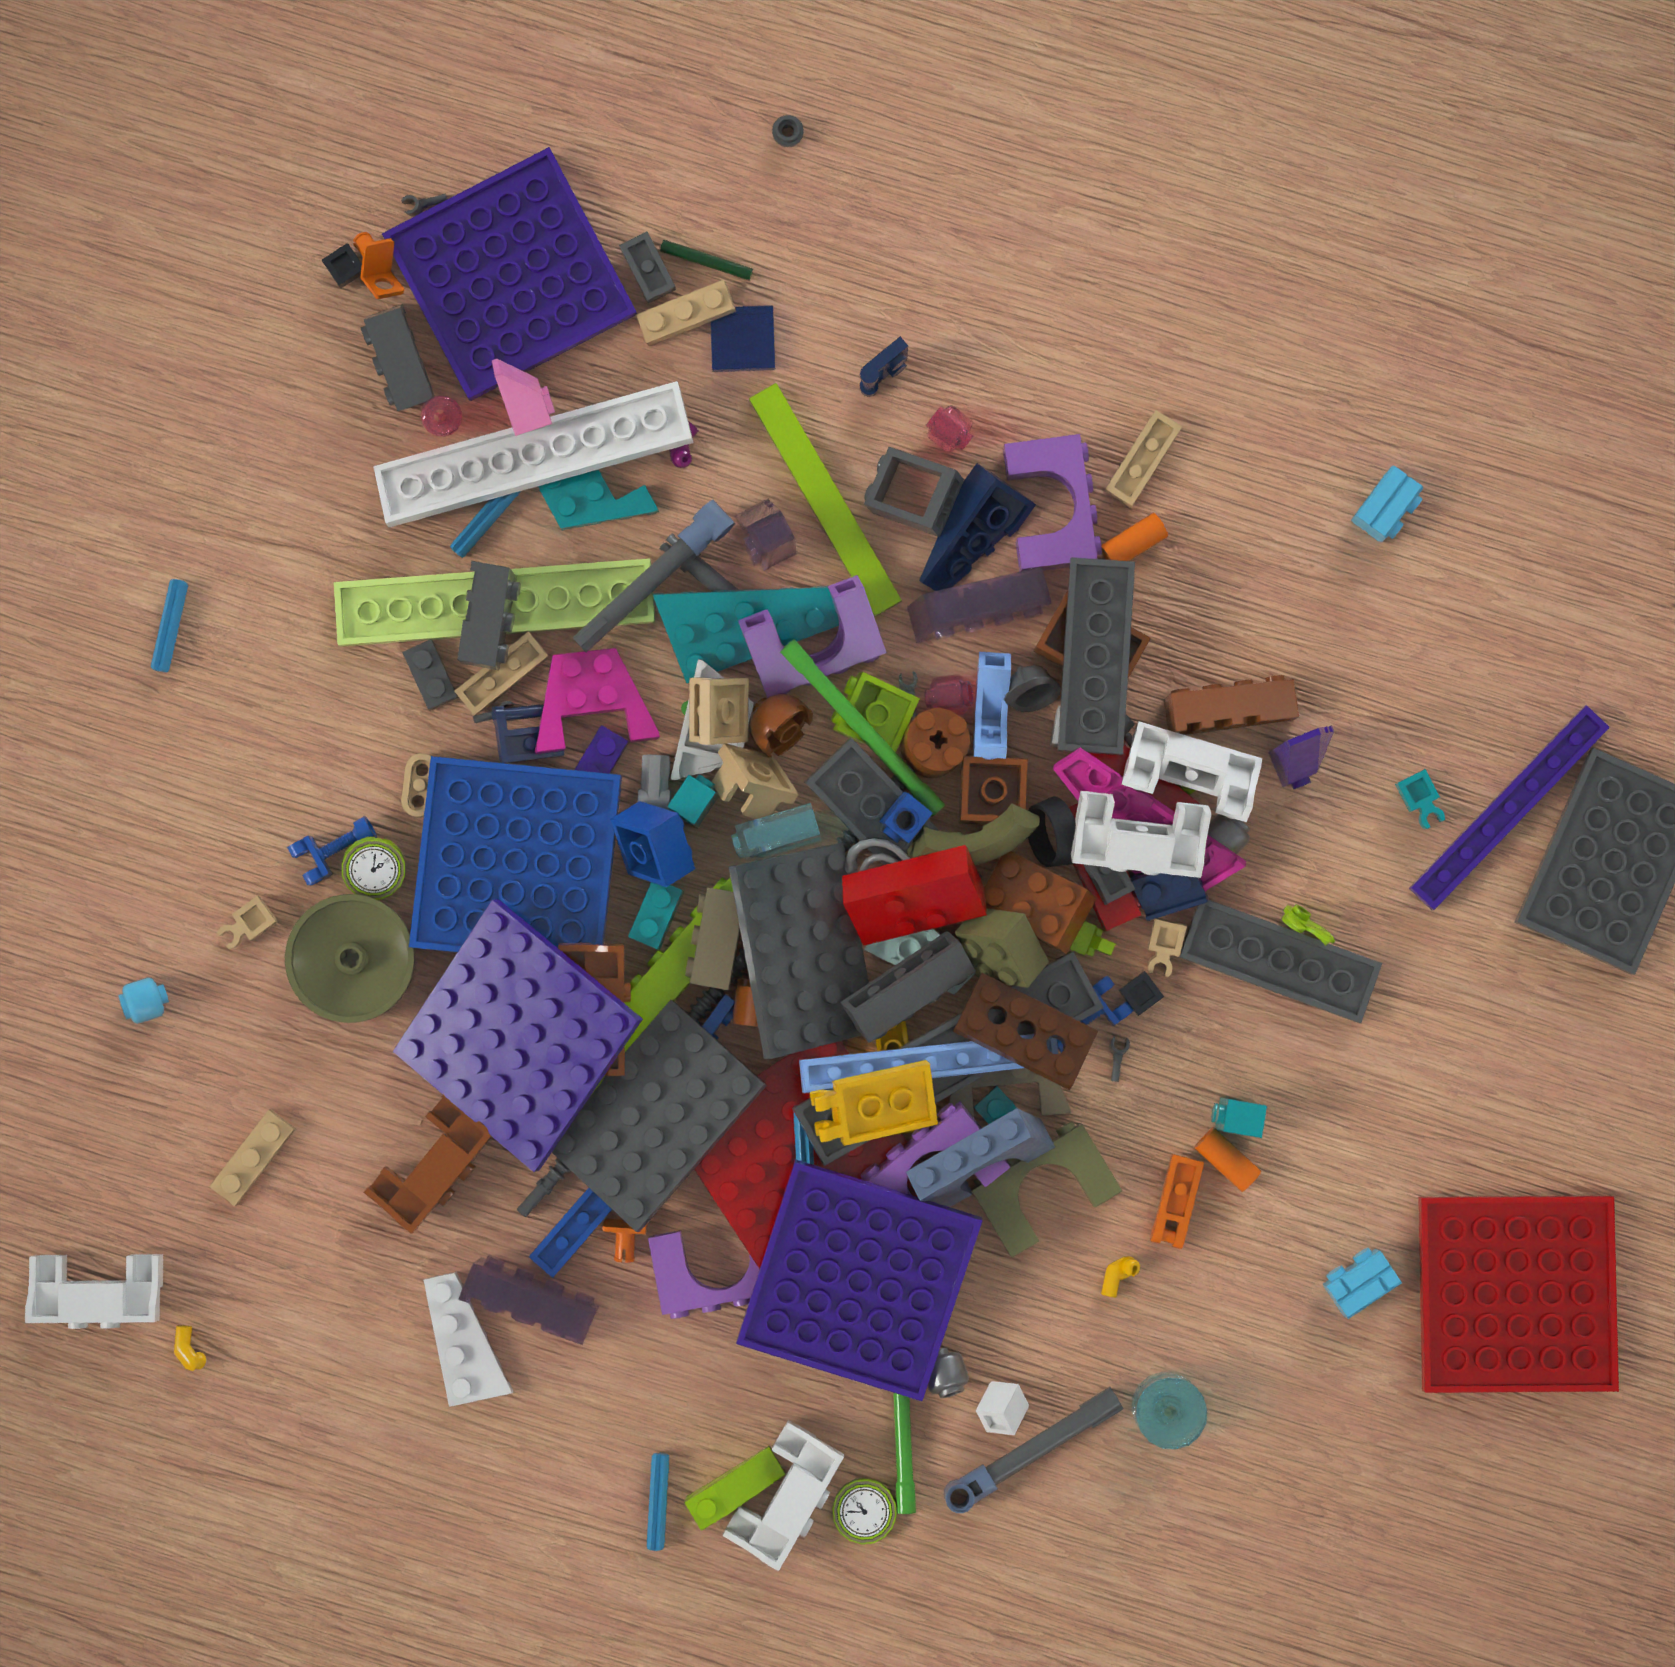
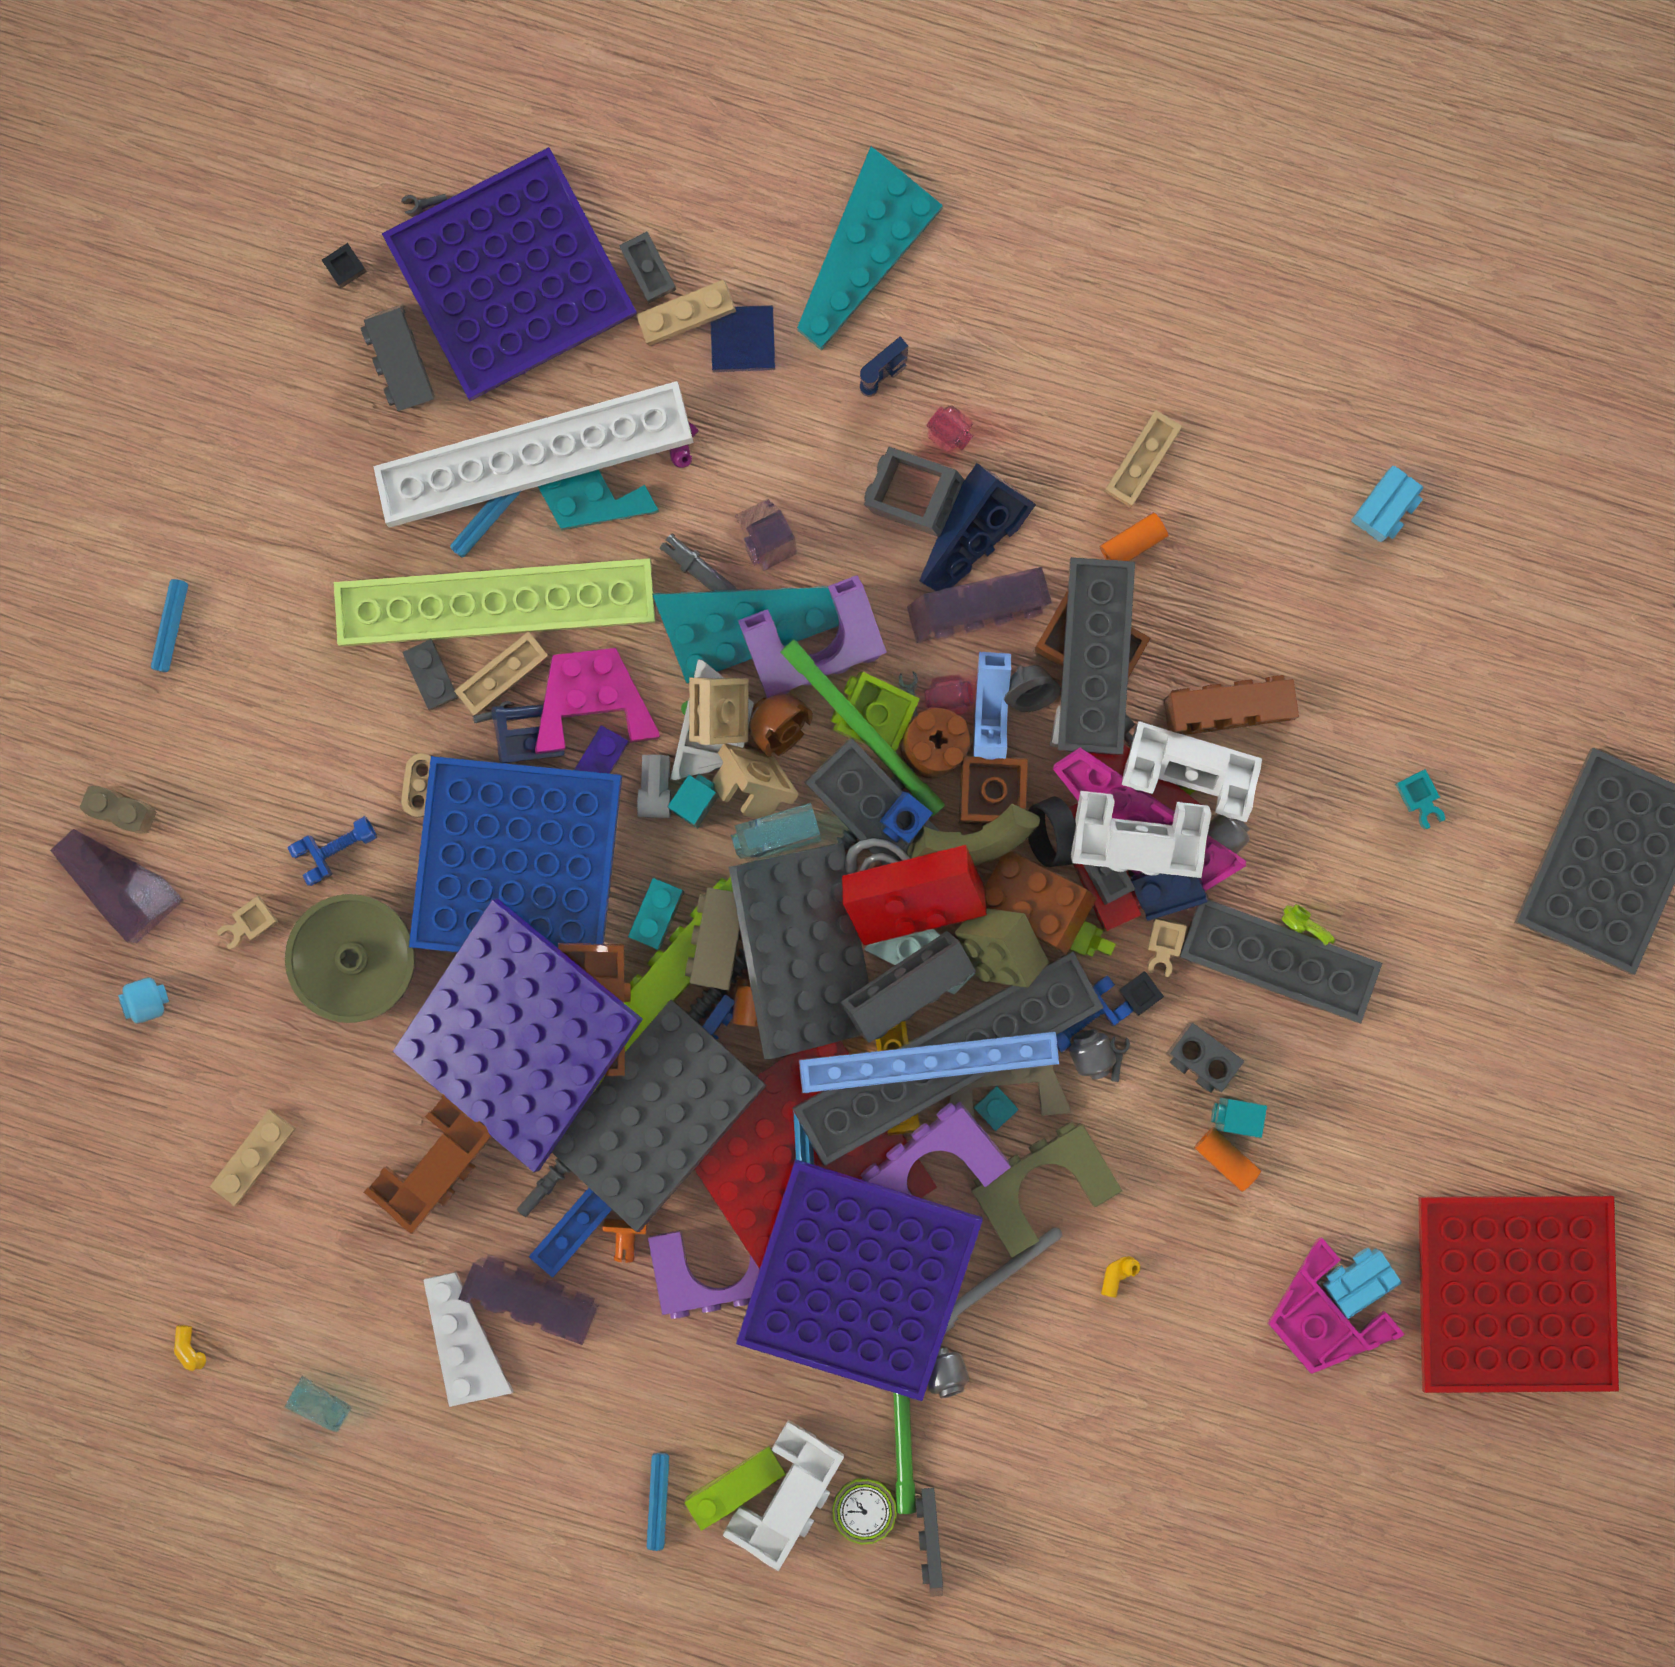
white bracket [25,1254,163,1329] -> none
tile [342,837,405,900] -> none
orange bracket [353,232,405,299] -> none
clear pink head [420,395,462,437] -> none
dark grey wedge [457,561,521,671] -> none
bright pink slope [492,359,555,436] -> none
dark grey piece [573,500,735,653] -> none
blue brick [610,801,695,887] -> none
dark green bar [660,239,753,281] -> none
lime tile [749,383,902,617] -> none
dark grey plate [772,115,804,147] -> none
yellow tile [810,1060,938,1146] -> none
sand blue arch [906,1108,1055,1207] -> none
dark grey piece [944,1387,1124,1513] -> none
reddish brown plate [953,973,1098,1090] -> none
white panel [976,1381,1029,1435] -> none
medium lavender arch [1003,434,1102,574] -> none
clear light blue wheel [1131,1372,1207,1450] -> none
orange plate [1150,1154,1204,1249] -> none
dark purple wedge [1268,725,1334,790] -> none
dark purple plate [1409,705,1610,910] -> none
none -> clear purple wedge [50,829,183,943]
none -> dark tan brick [80,786,157,833]
none -> clear light blue leg [285,1376,352,1432]
none -> teal wing [797,146,943,350]
none -> dark grey wing [916,1488,943,1597]
none -> light grey piece [945,1227,1062,1333]
none -> flat silver head [1070,1029,1116,1080]
none -> dark grey brick [1166,1022,1244,1093]
none -> dark pink wing [1268,1237,1405,1374]

